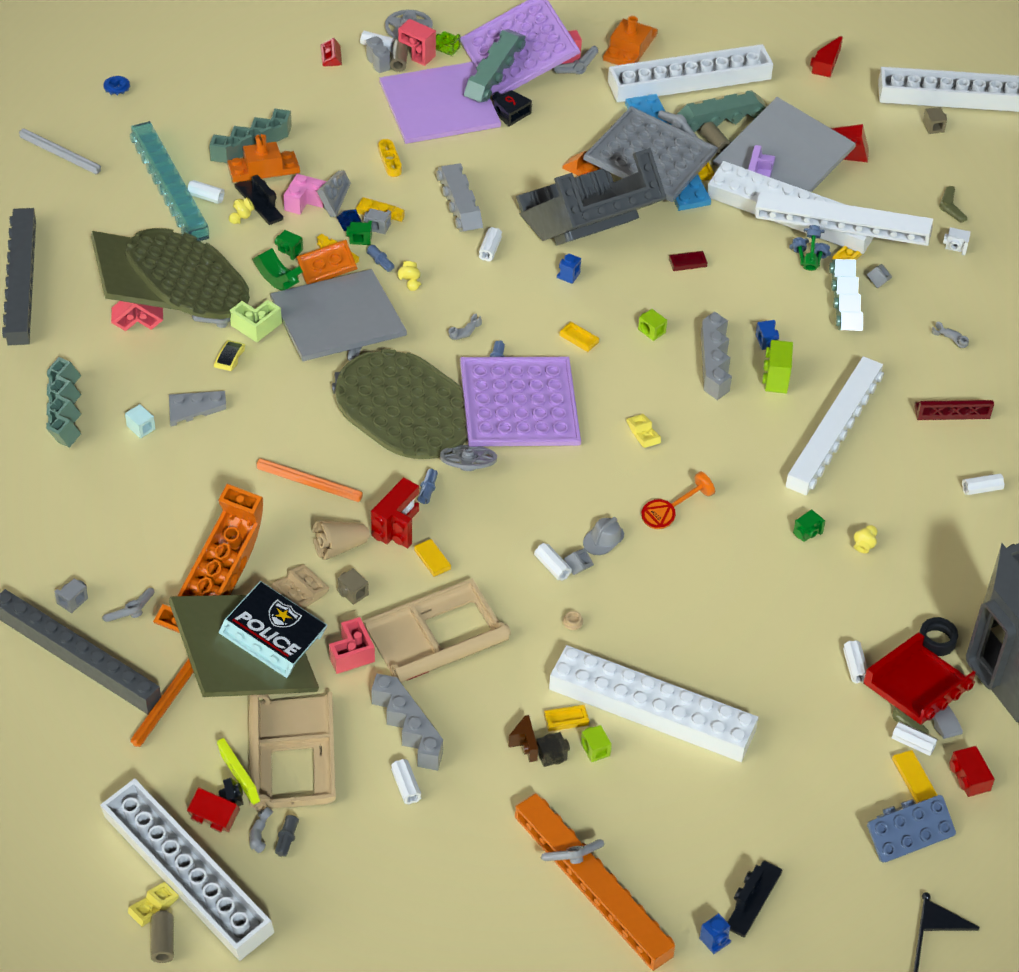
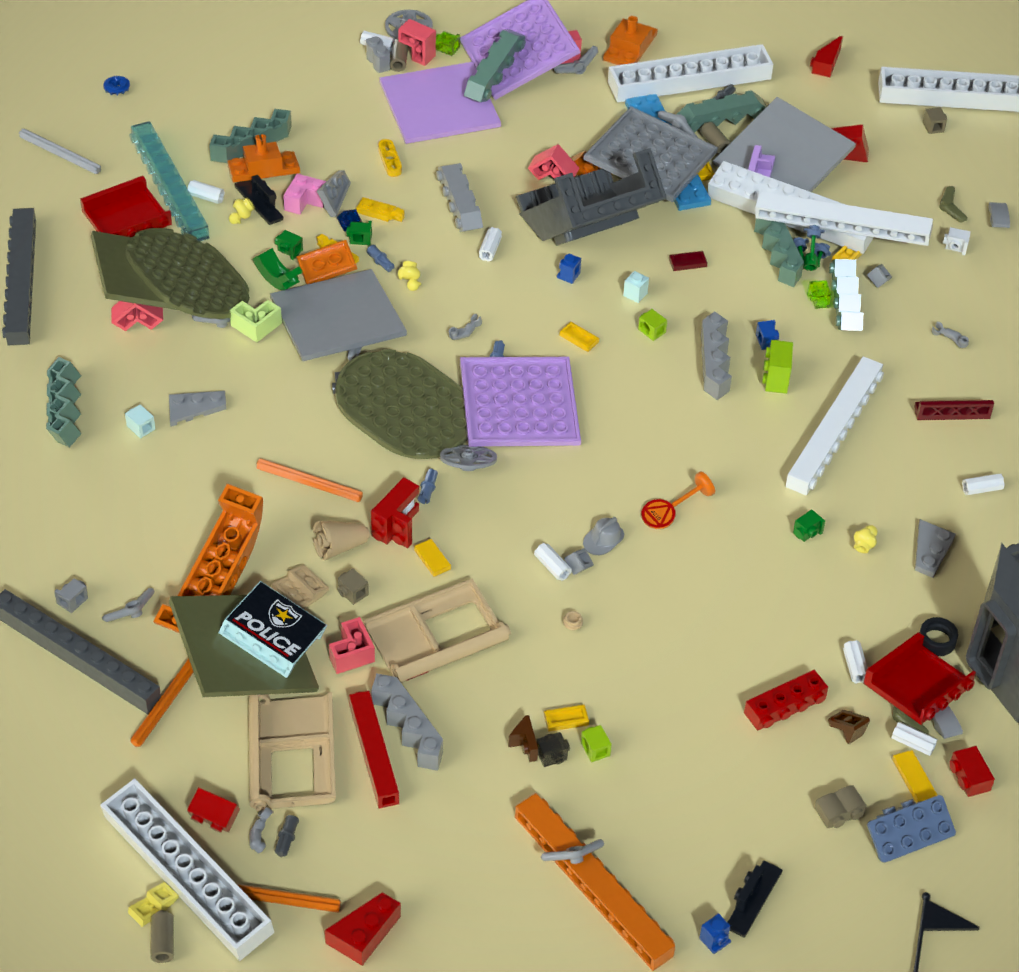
slope [214,340,245,371] -> none
neon yellow tile [217,738,260,805] -> none
black bracket [219,778,244,806] -> none
red slope [321,38,342,66] -> none
light grey brick [364,208,391,235] -> none
white axle [391,759,421,805] -> none
black torso [492,90,532,127] -> none
white brick [549,645,759,762] -> none
light yellow slope [627,414,661,448] -> none
none -> red panel [80,176,172,237]
none -> orange axle [237,884,341,912]
none -> red wedge [325,892,401,966]
none -> red brick [349,691,399,809]
none -> coral brick [528,144,579,180]
none -> light aqua brick [623,271,649,303]
none -> dark grey axle [712,84,736,100]
none -> red brick [744,669,828,731]
none -> sand green brick [754,218,804,287]
none -> clear neon green brick [807,280,831,309]
none -> dark tan brick [815,785,866,828]
none -> reddish brown slope [828,710,870,744]
none -> light grey wing [915,519,956,578]
none -> light grey slope [988,202,1010,228]

